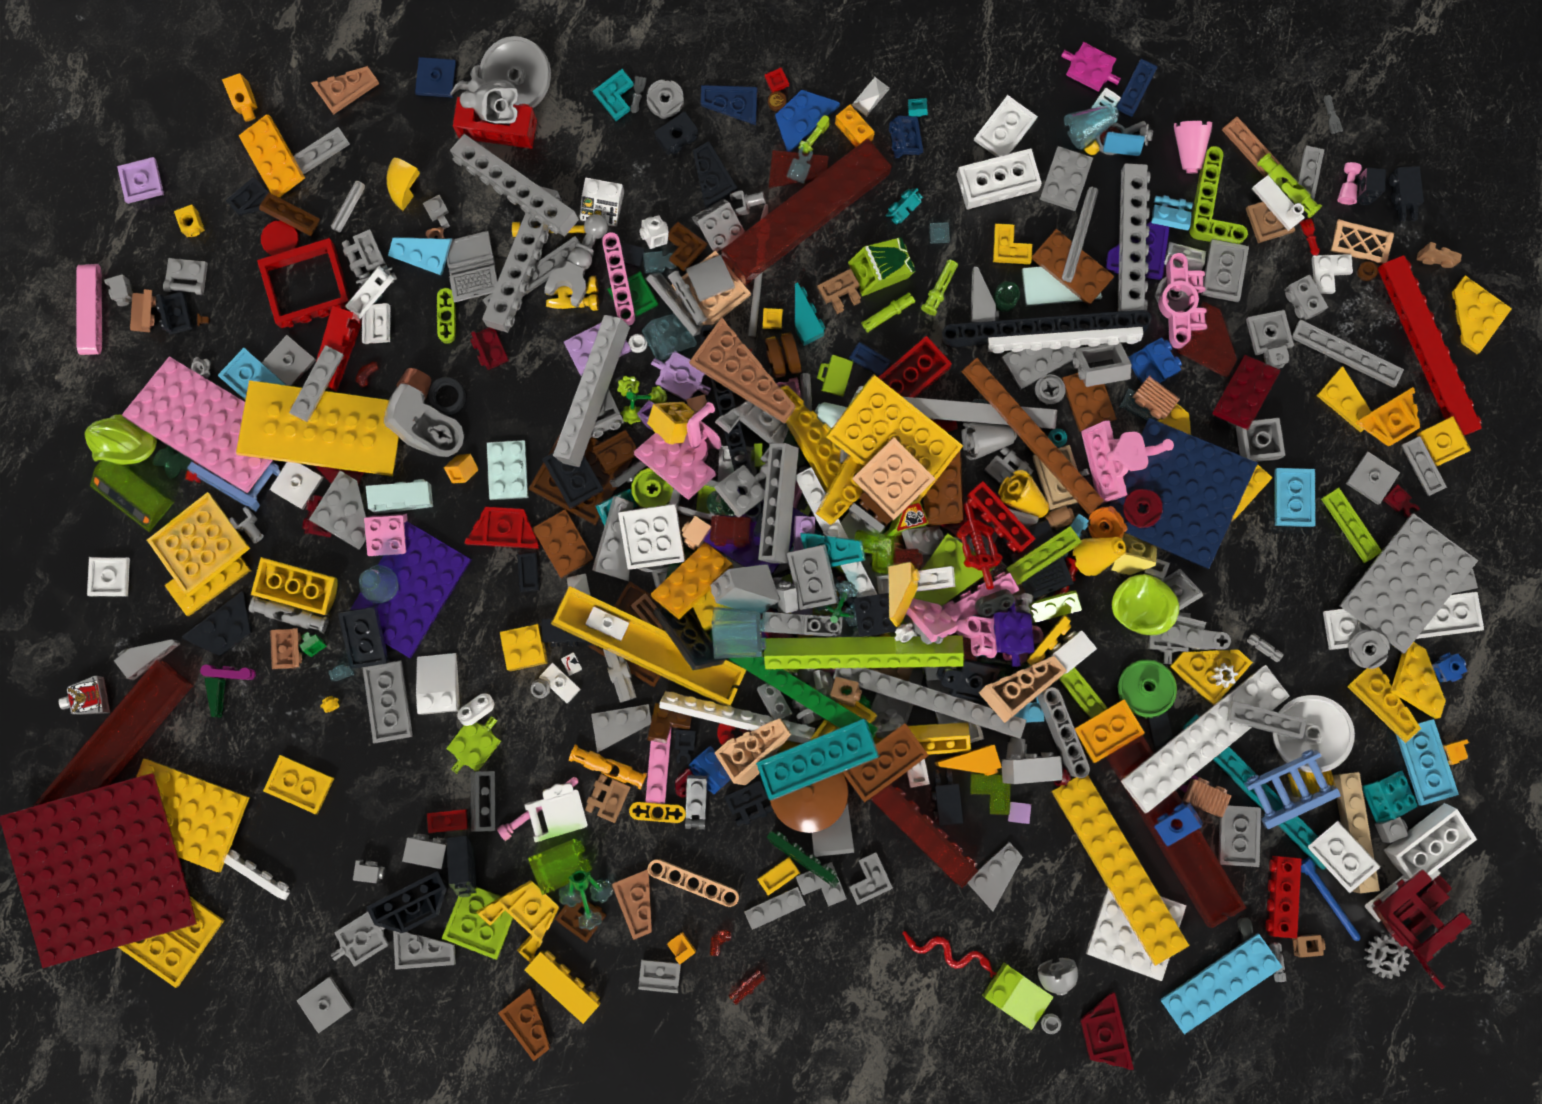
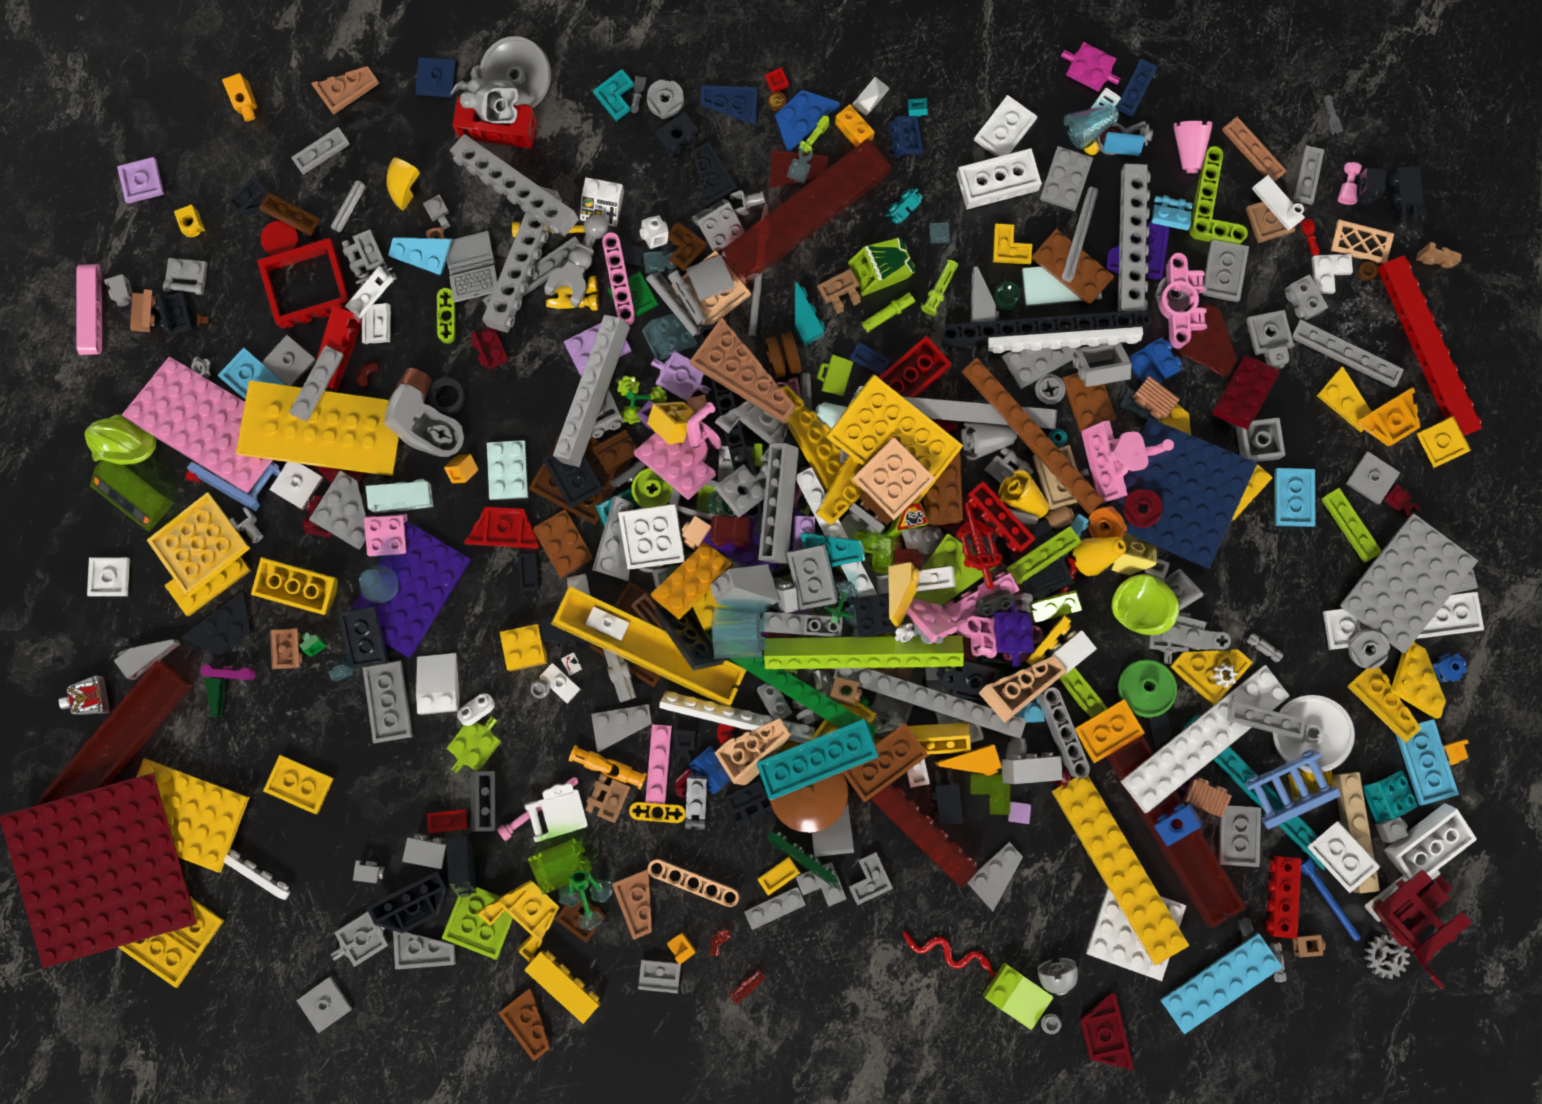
clear green plate [153,445,192,479] -> none
light orange plate [239,114,305,197] -> none
light grey piece [249,596,329,634] -> none
yellow plate [320,696,339,713] -> none
white plate [628,334,647,353] -> none
reddish brown plate [648,703,692,744] -> none
yellow plate [763,308,783,329] -> none
white slope [1164,242,1206,271] -> none
lime piece [1257,153,1322,218] -> none
light grey plate [1401,436,1447,496] -> none
yellow plate [1452,275,1512,354] -> none

